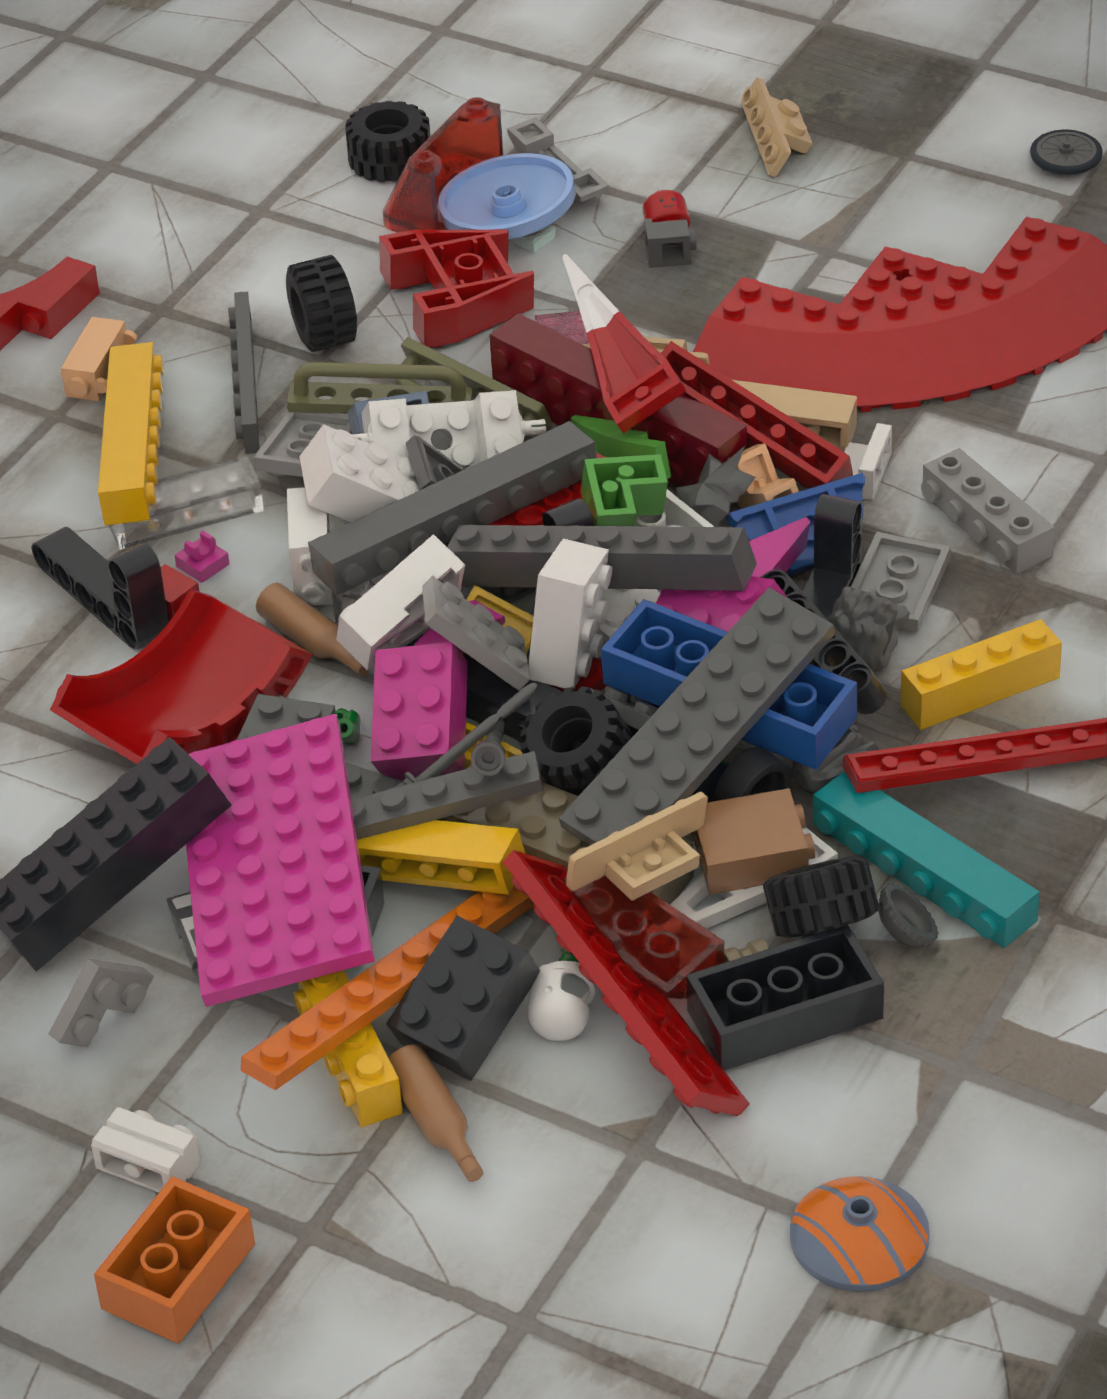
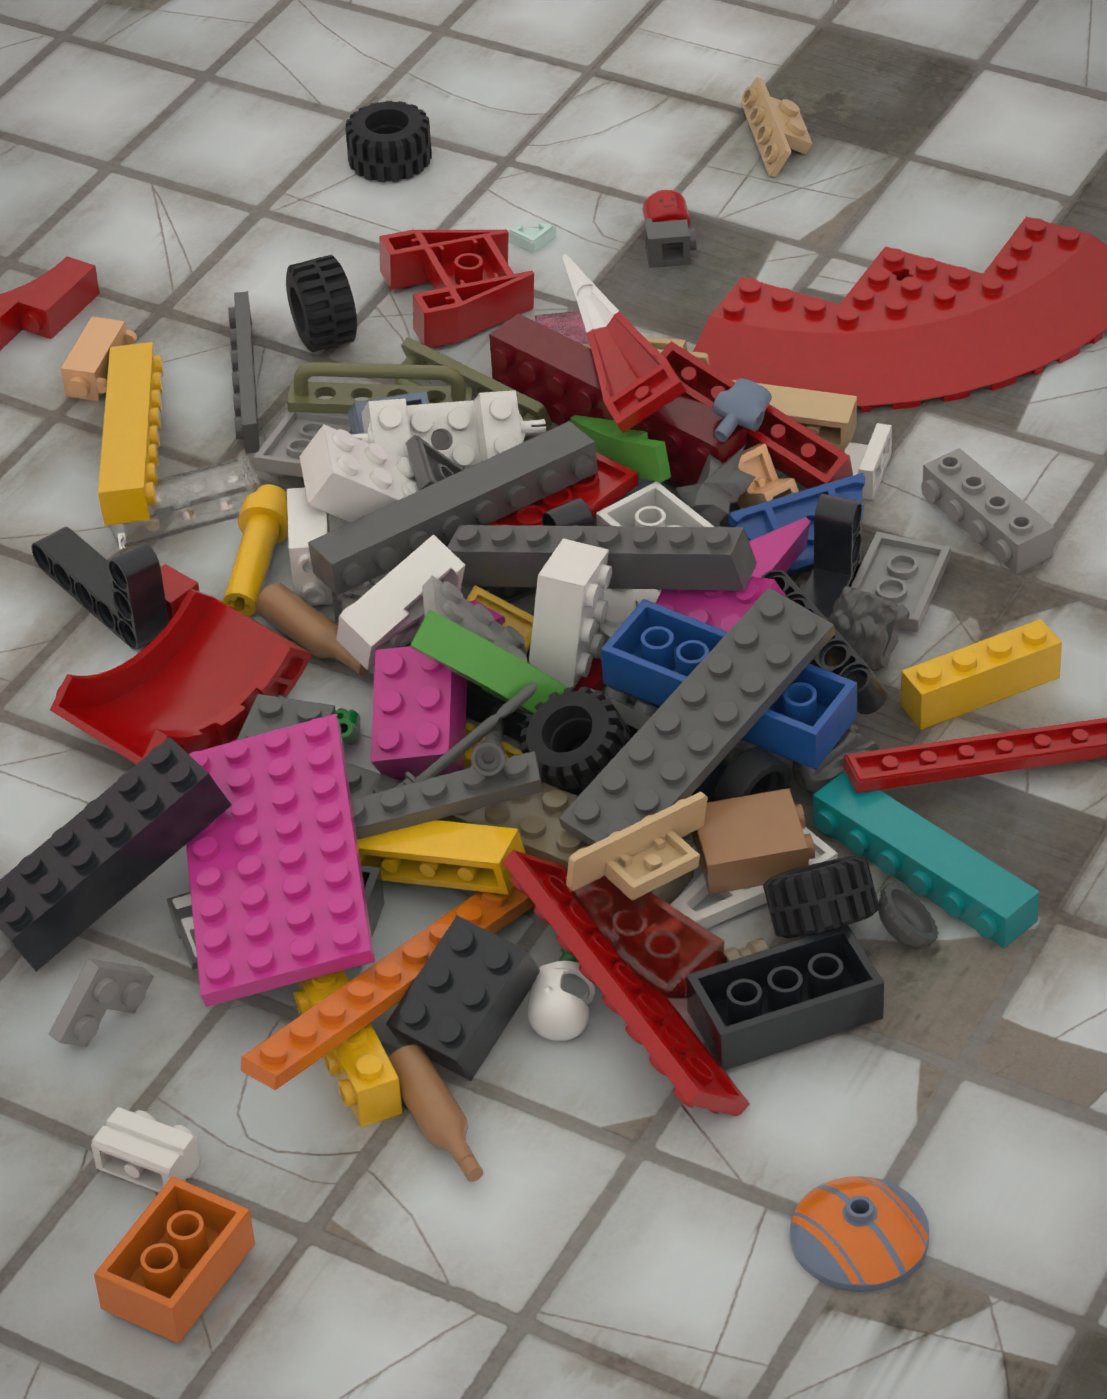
dark pink tile [174,531,230,583] -> none
clear red windscreen [383,97,503,233] -> none
light blue dish [438,153,576,239] -> none
light grey slope [507,117,609,203] -> none
bright green brick [581,454,668,526] -> none
dark grey wheel [1030,129,1103,175] -> none
none -> yellow piece [222,484,288,617]
none -> bright green slope [410,609,569,715]
none -> sand blue piece [712,378,772,442]

